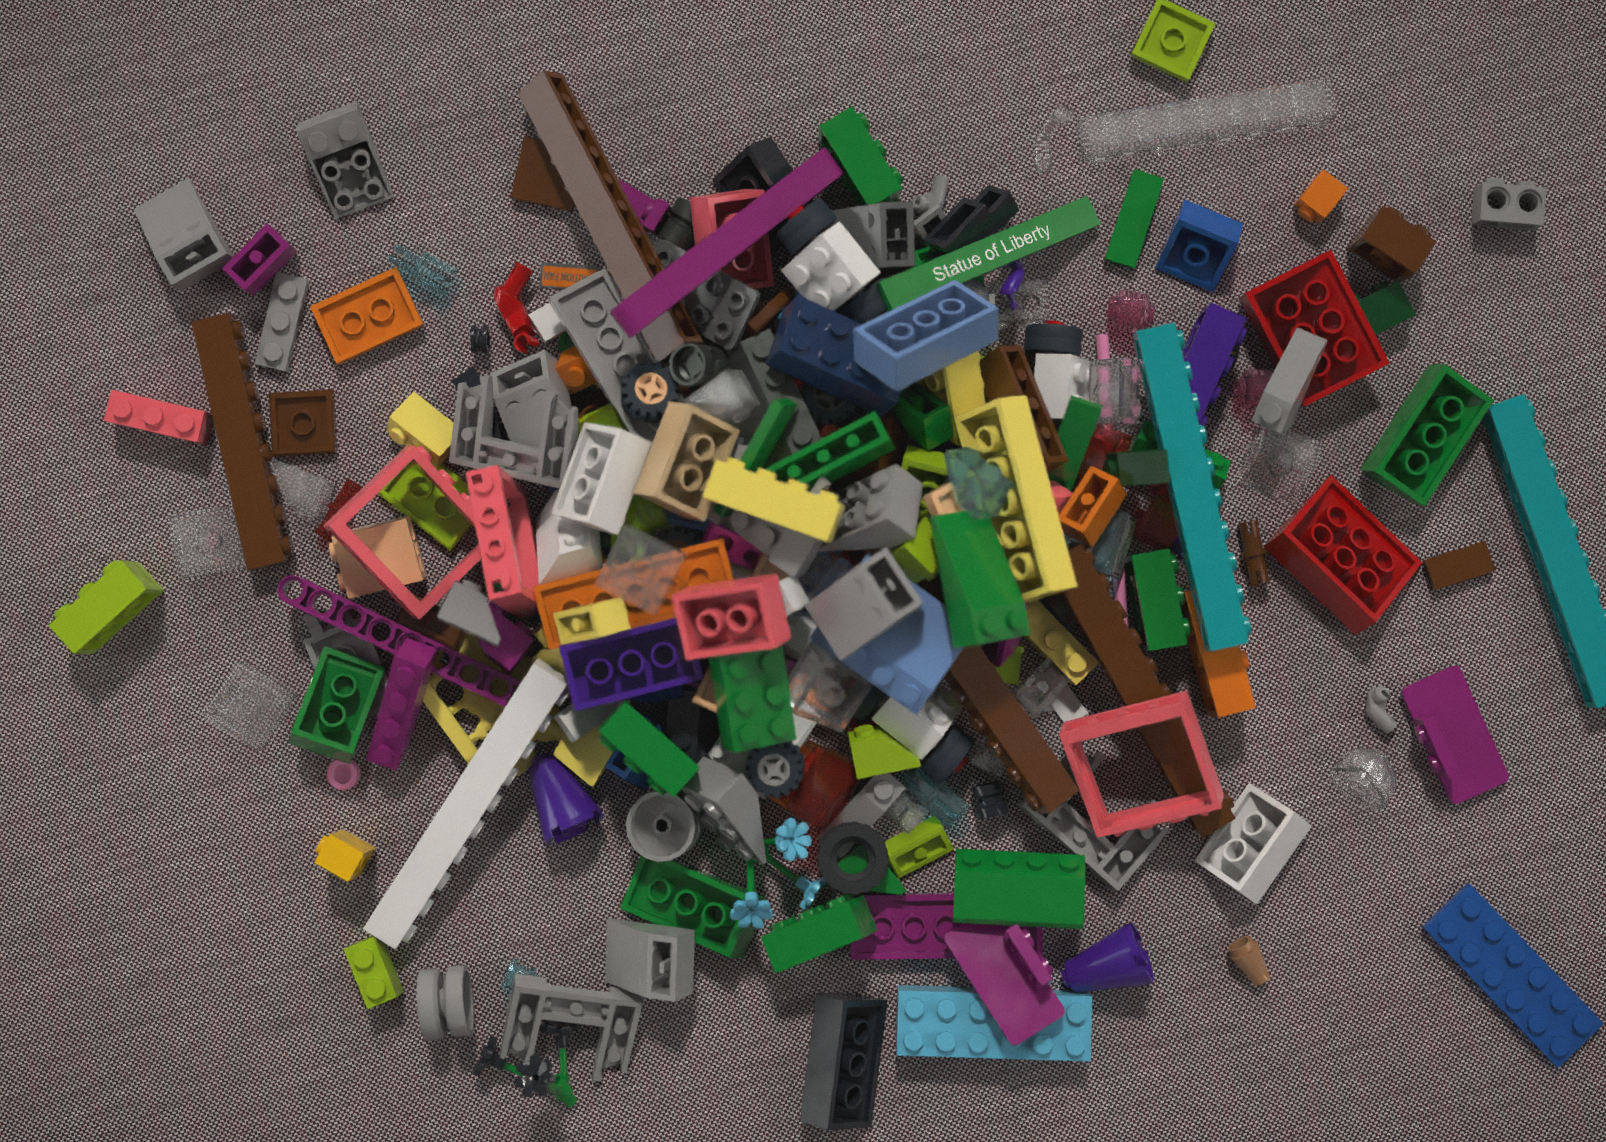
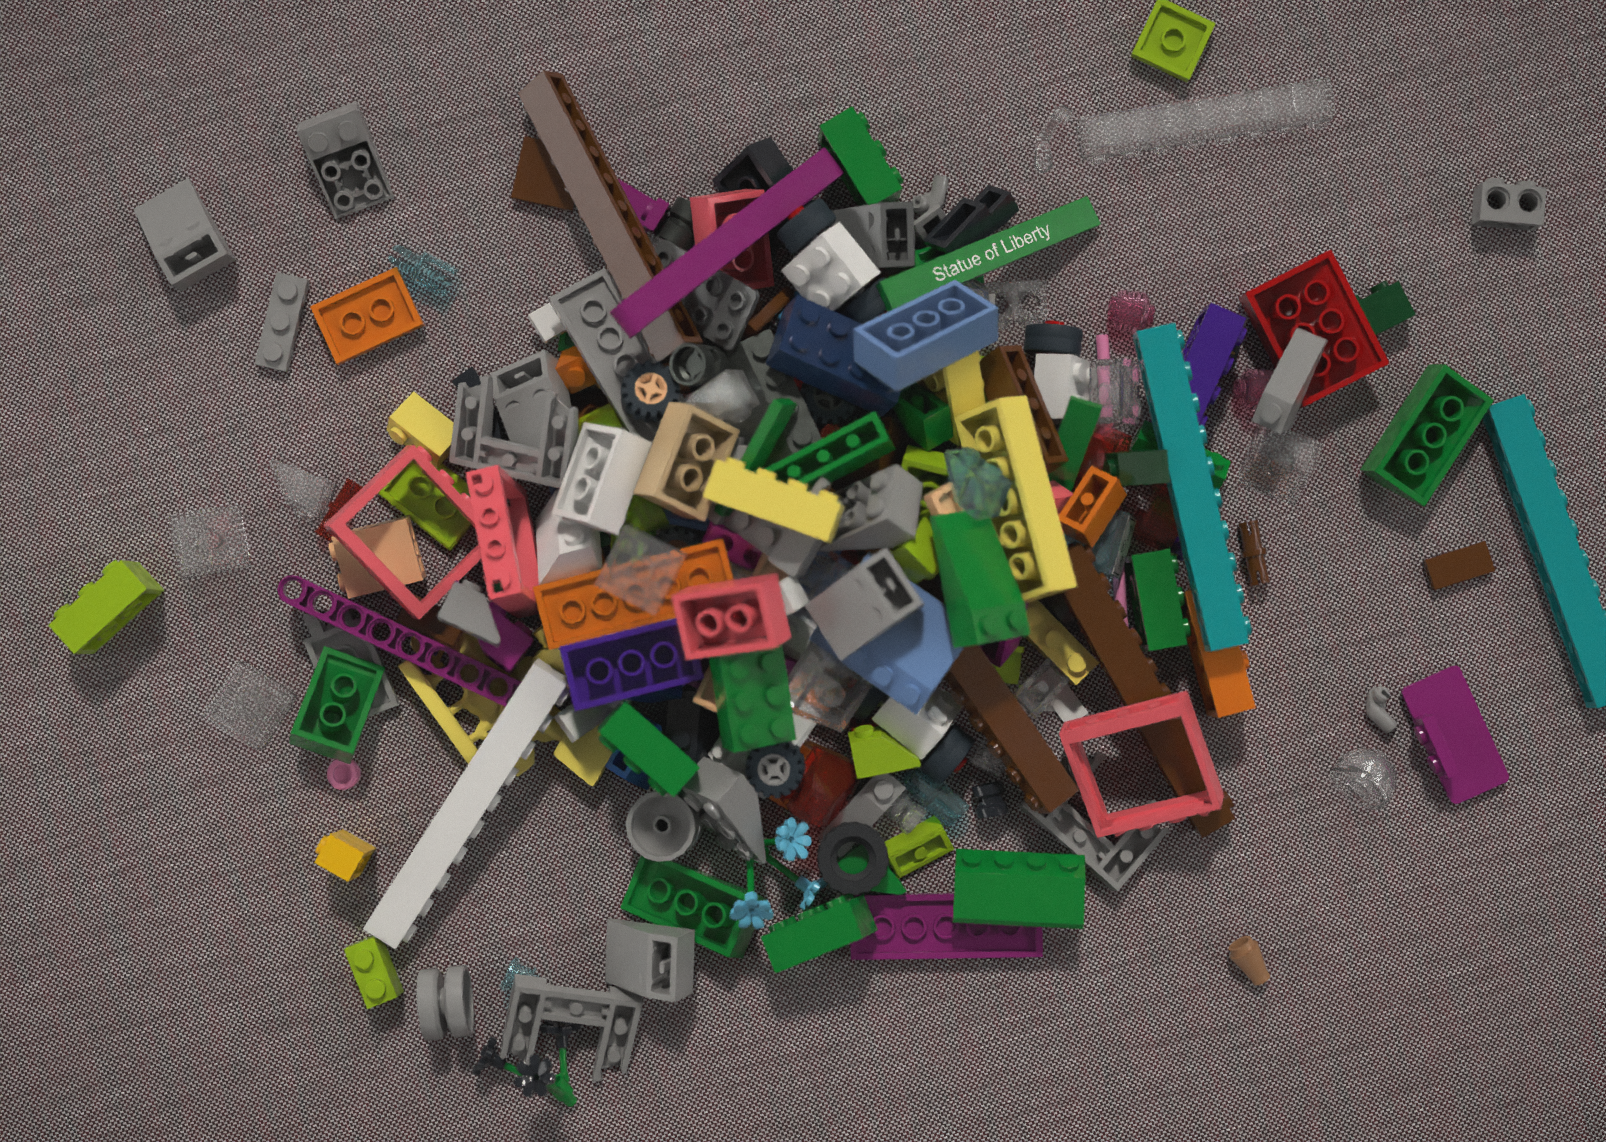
coral brick [104,389,213,445] -> none
reddish brown brick [191,313,294,571] -> none
magenta brick [222,223,298,296] -> none
reddish brown tile [269,389,338,457] -> none
magenta brick [366,638,437,771] -> none
black bush [470,325,490,354] -> none
red arm [494,261,539,354] -> none
dark purple cone [528,753,604,846] -> none
orange sticker [539,262,599,289] -> none
light yellow slope [553,597,630,645] -> none
black slope [800,993,888,1131] -> none
medium azure brick [895,985,1092,1061] -> none
magenta bracket [944,923,1065,1046] -> none
dark purple piece [1000,260,1025,310] -> none
dark purple cone [1061,922,1154,993] -> none
green tile [1104,169,1164,270] -> none
blue slope [1155,199,1243,292] -> none
white slope [1194,783,1311,905] -> none
red slope [1263,475,1423,635] -> none
orange brick [1293,169,1349,224] -> none
reddish brown brick [1347,206,1437,283] -> none
blue plate [1422,883,1604,1068] -> none

